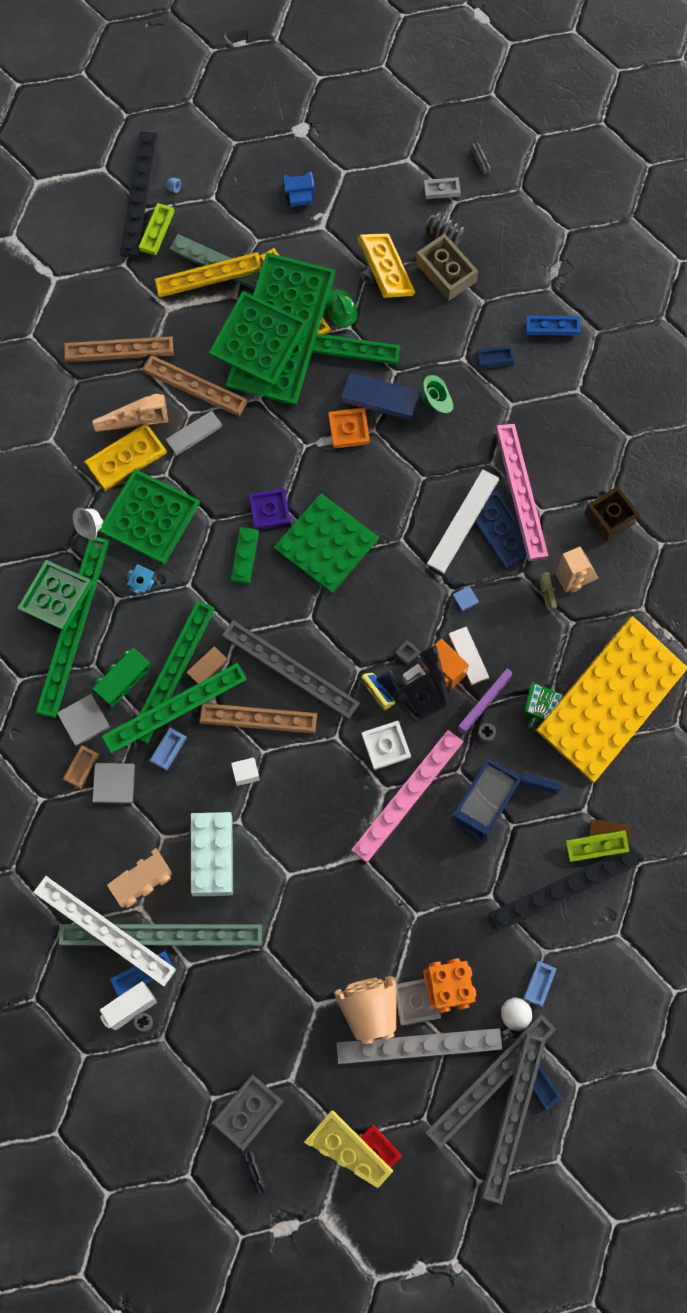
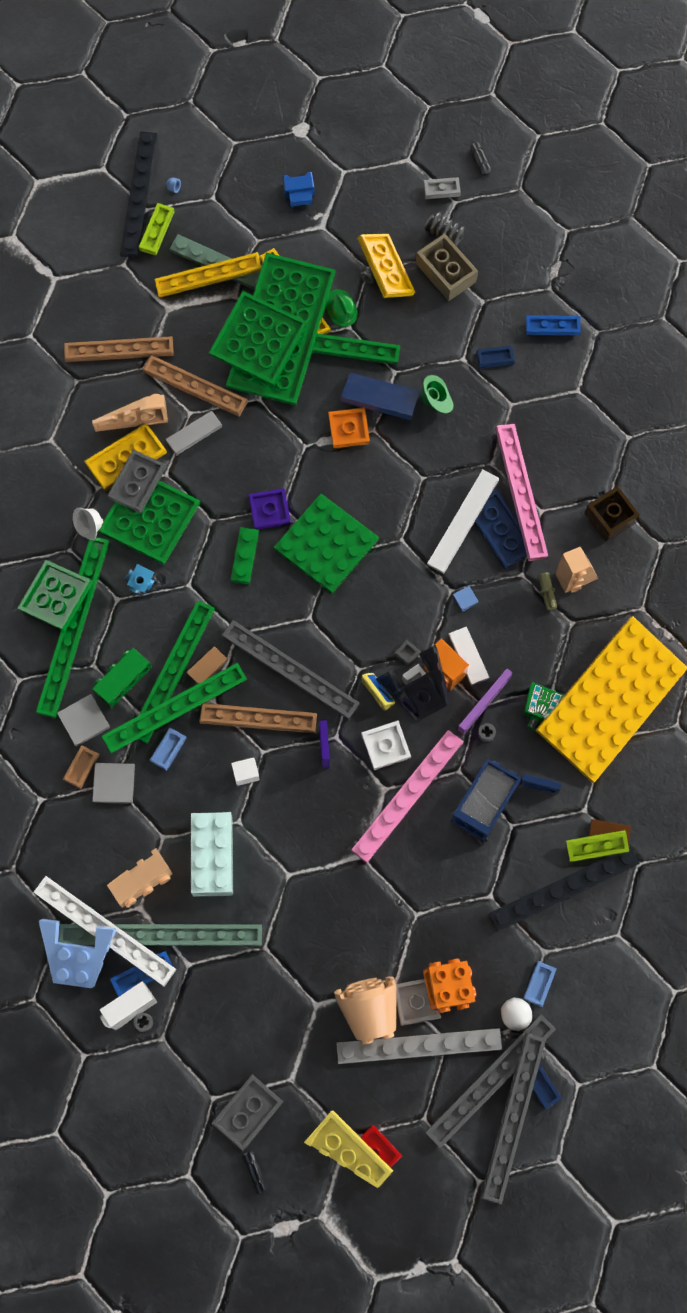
none -> light blue wing [39,919,116,988]
none -> dark grey tile [107,449,167,514]
none -> dark purple tile [319,720,330,768]

